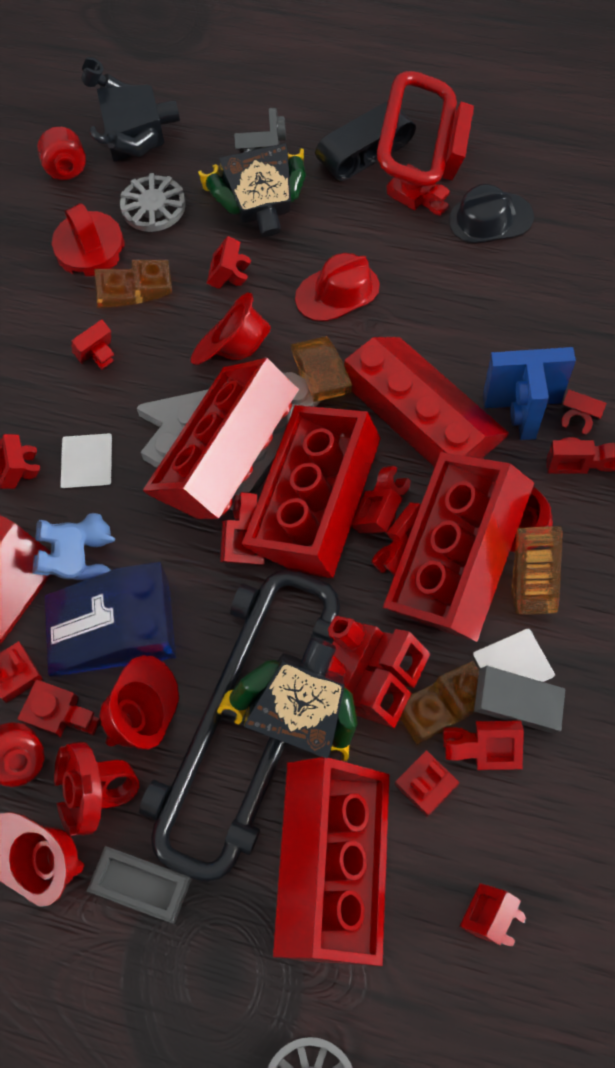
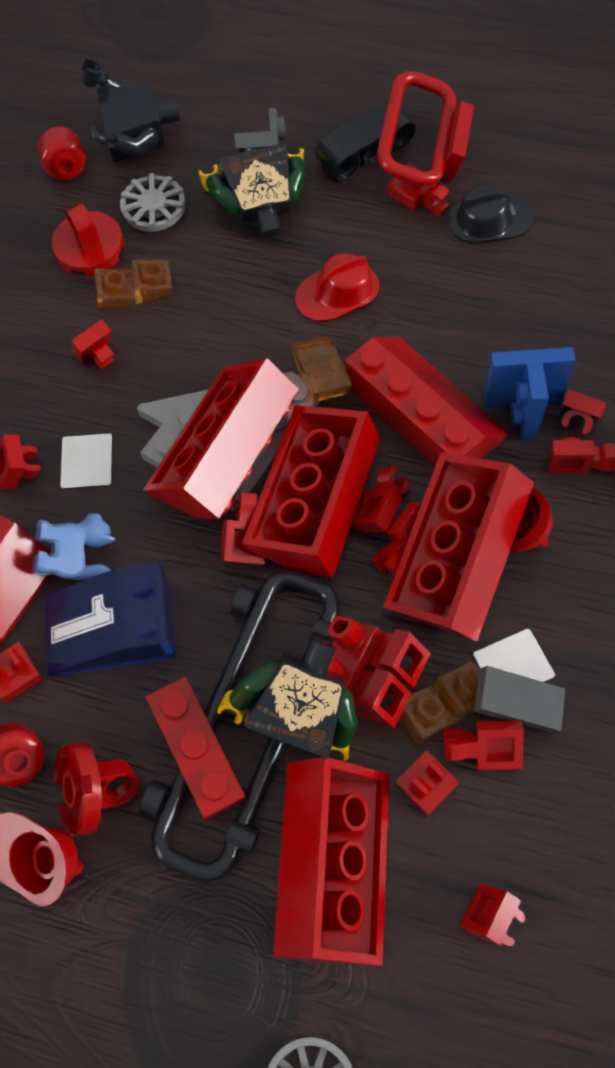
red plate [17,680,100,738] -> none
dark grey tile [87,846,192,925] -> none
red piece [99,655,179,750] -> none
red piece [191,292,271,365] -> none
red tile [206,236,251,289] -> none
clear orange slope [511,526,563,615] -> none
none -> red plate [145,676,246,821]

